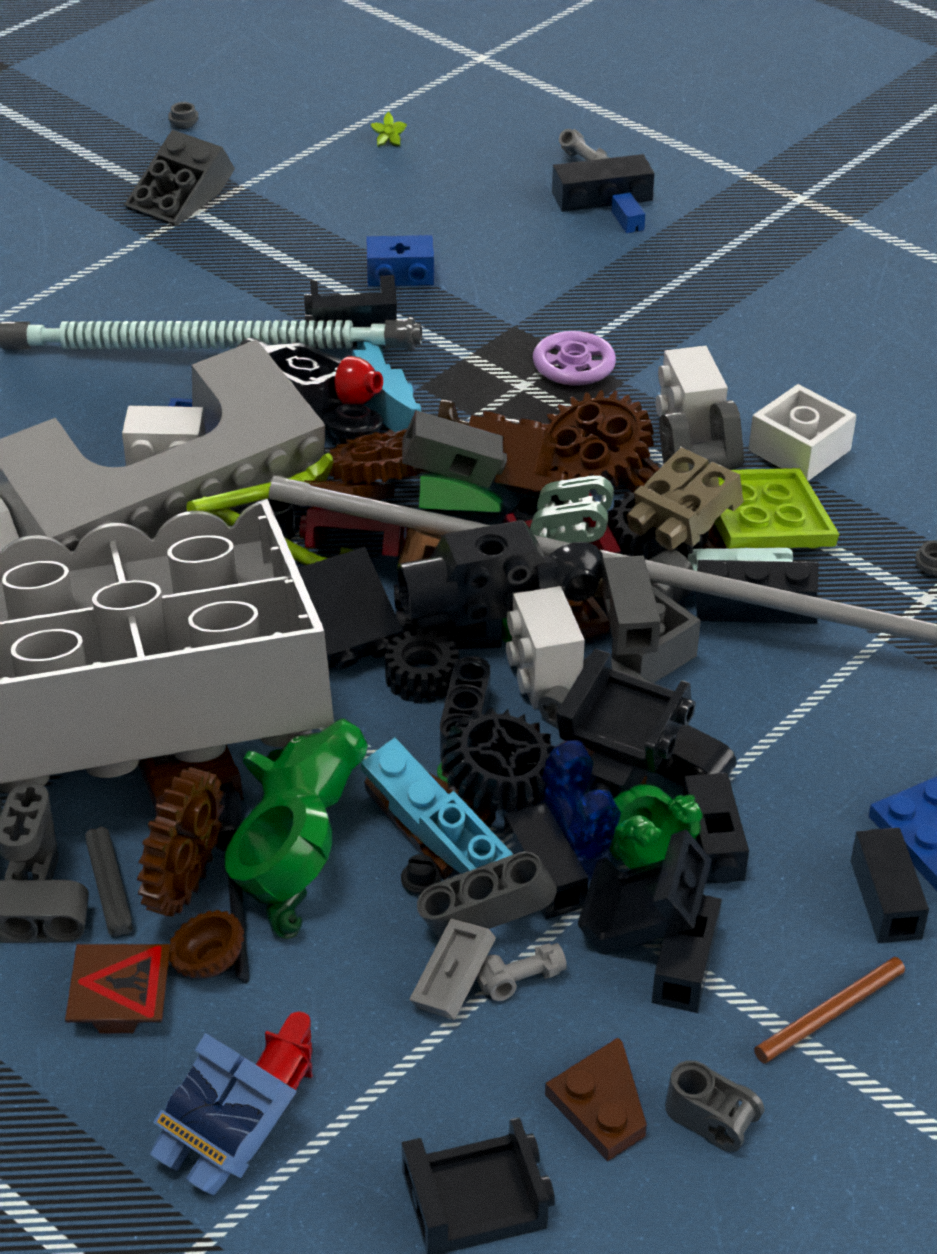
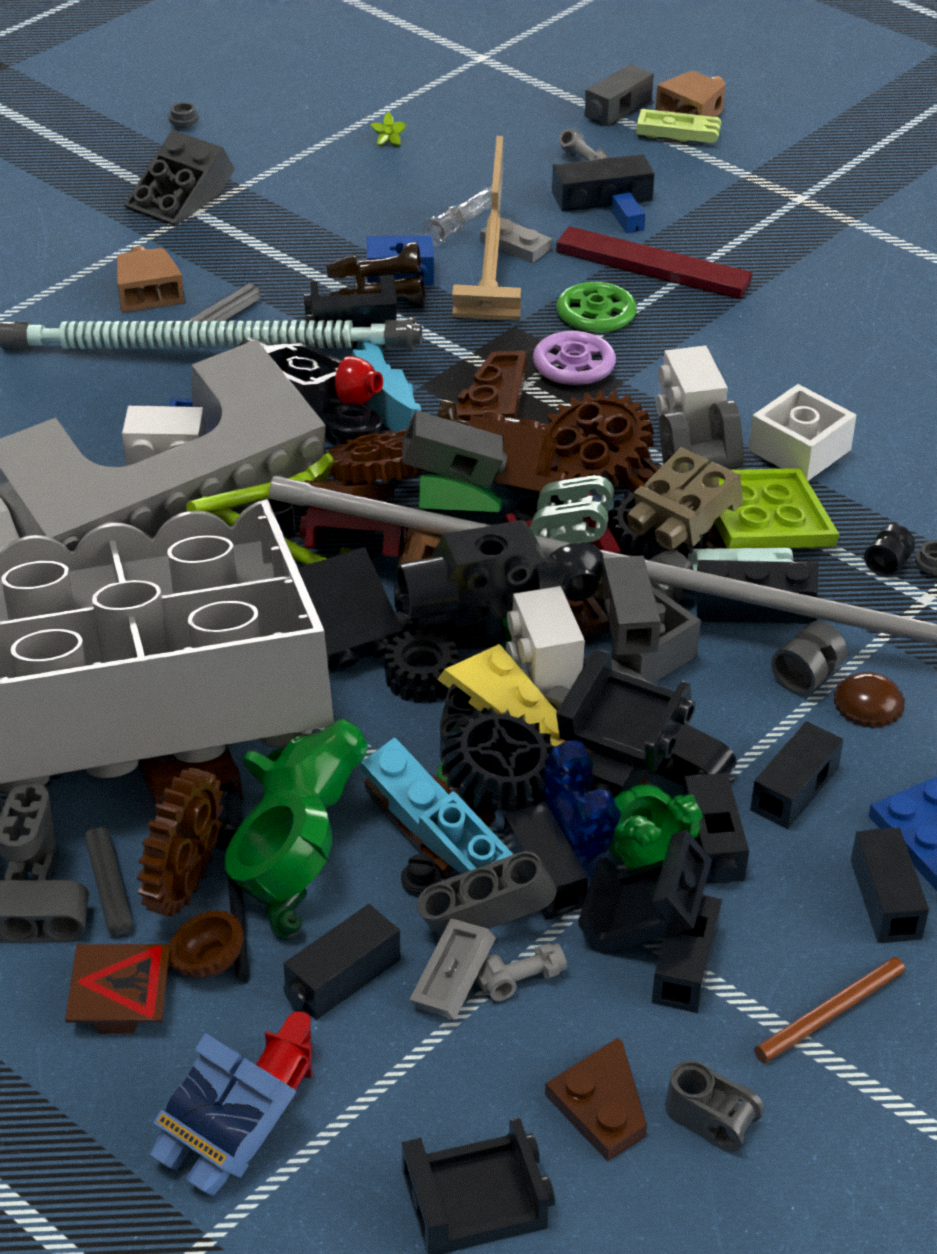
none -> medium nougat torso [117,246,185,313]
none -> dark grey axle [187,283,260,324]
none -> black brick [283,904,401,1020]
none -> dark brown piece [326,242,426,306]
none -> clear pin [422,186,492,246]
none -> light yellow wing [438,644,564,746]
none -> tan piece [452,136,521,321]
none -> reddish brown wing [456,350,528,422]
none -> light grey plate [480,217,552,264]
none -> dark red tile [556,226,752,299]
none -> bright green plate [556,282,637,333]
none -> dark grey brick [584,64,654,127]
none -> yellowish green hinge [636,109,722,143]
none -> medium nougat torso [655,71,726,117]
none -> black brick [750,721,844,829]
none -> dark grey wheel [771,621,848,696]
none -> reddish brown hat [834,672,905,729]
none -> black wheel [864,524,916,577]

